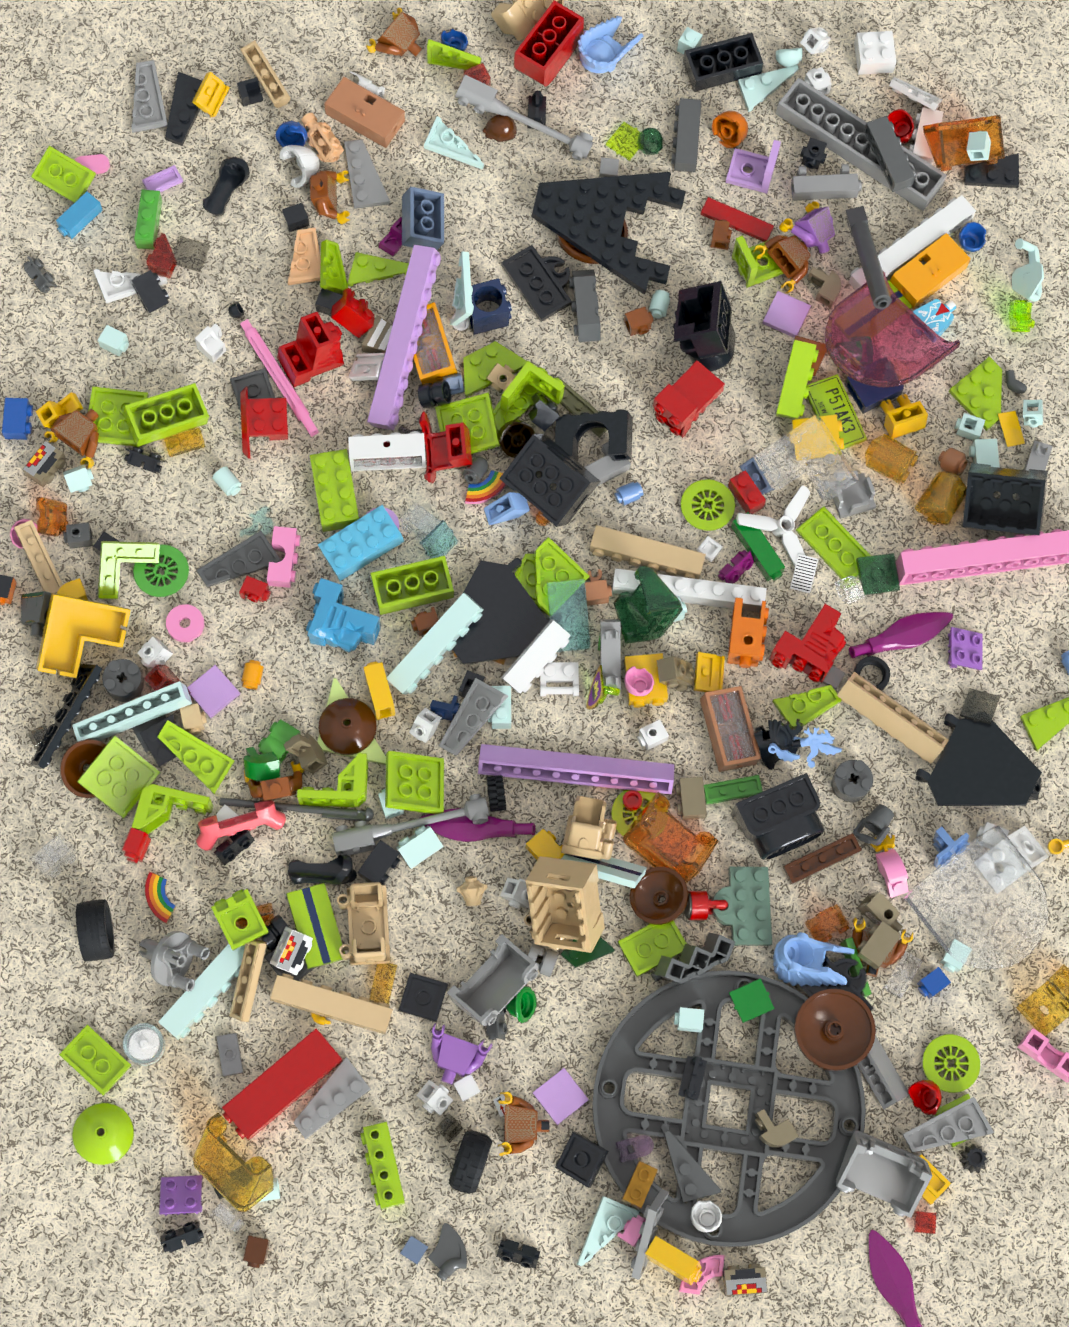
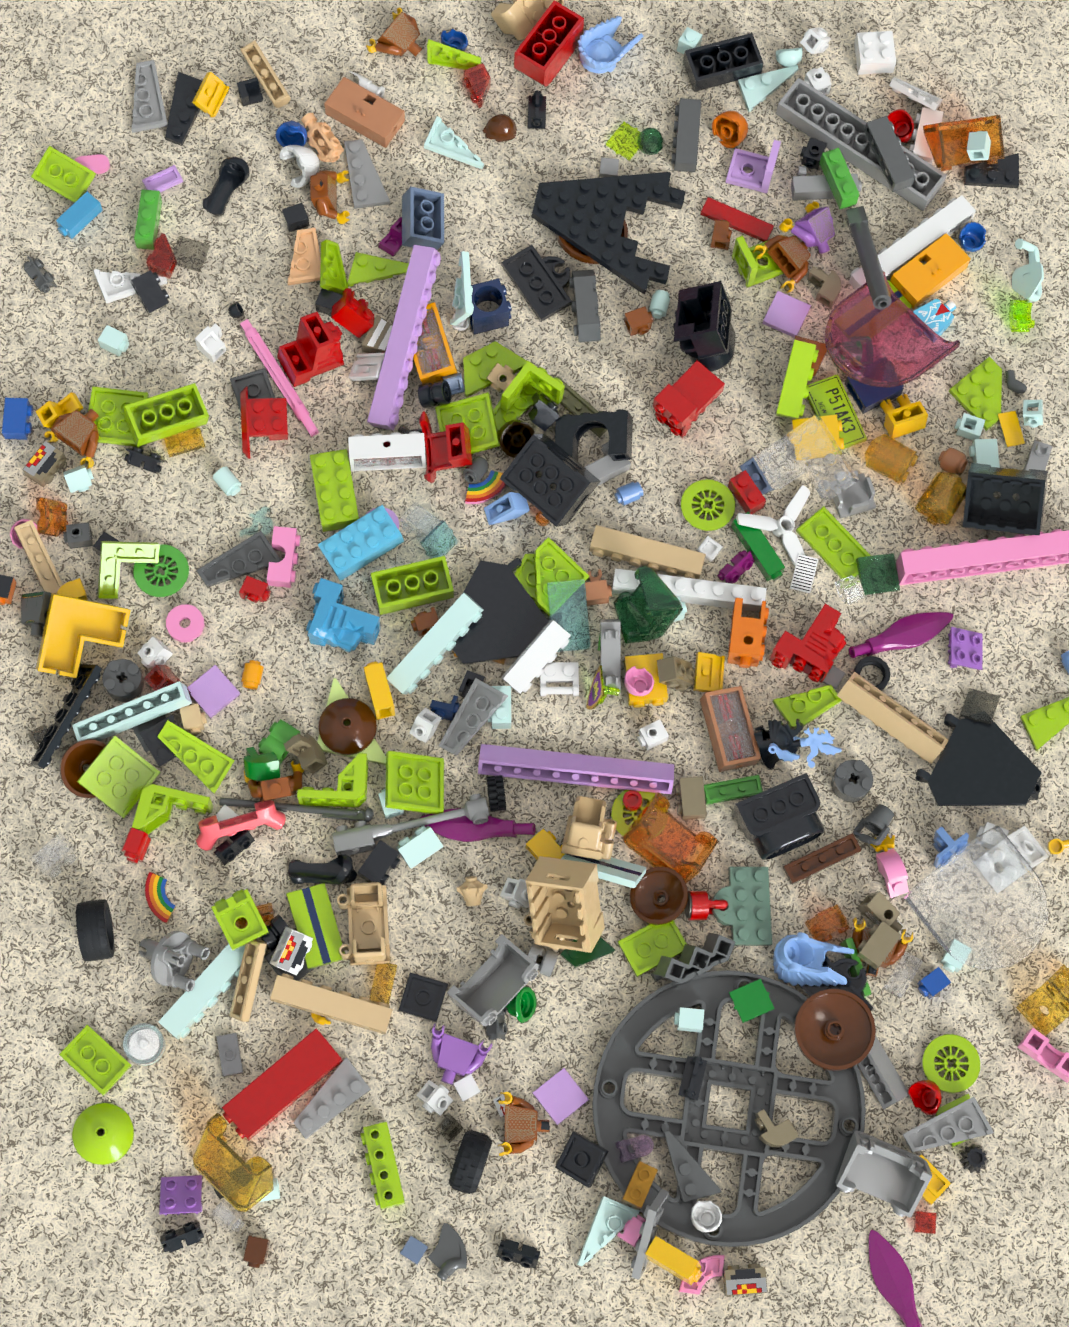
light grey bar [455,75,594,161] -> none
none -> bright green brick [819,148,860,209]

